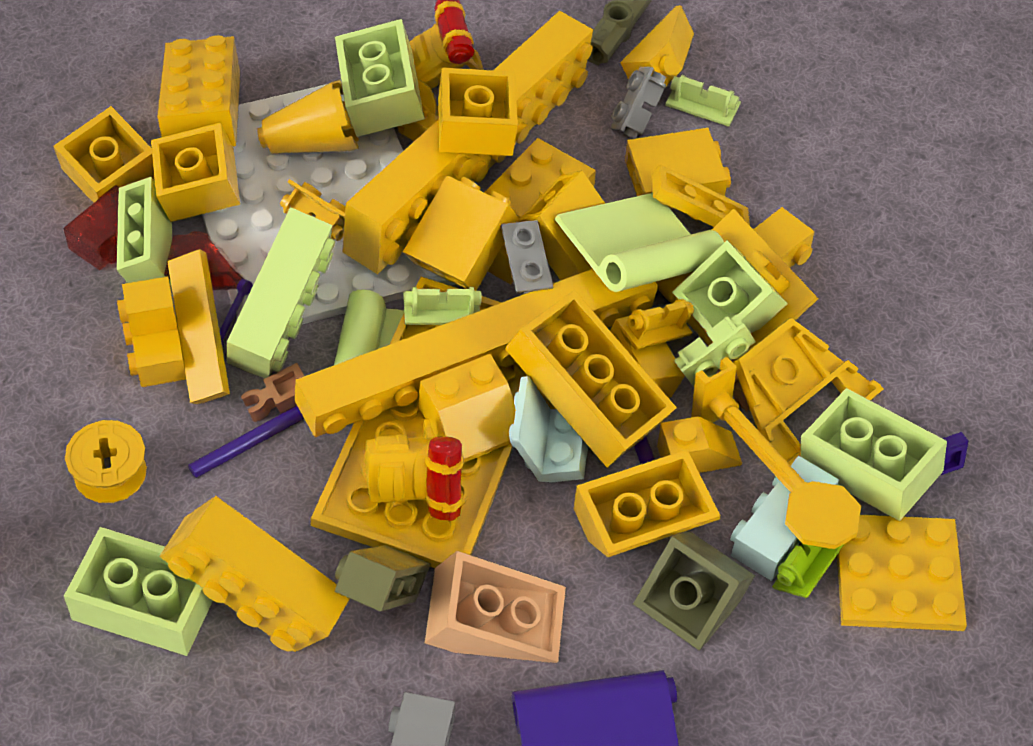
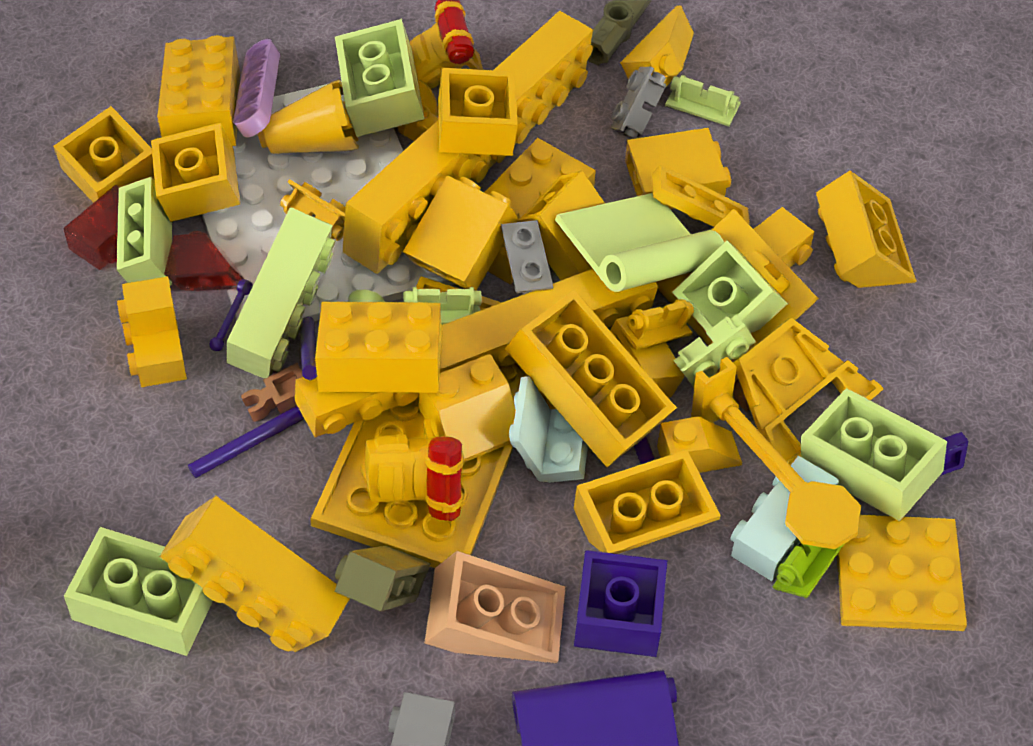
yellow piece [65,420,147,503] -> none
yellow tile [167,249,230,404] -> none
olive slope [633,531,755,651] -> none
none -> lavender beam [233,39,280,138]
none -> dark purple bar [300,317,317,380]
none -> yellow brick [315,301,442,393]
none -> dark purple slope [574,550,668,657]
none -> yellow slope [816,170,917,288]

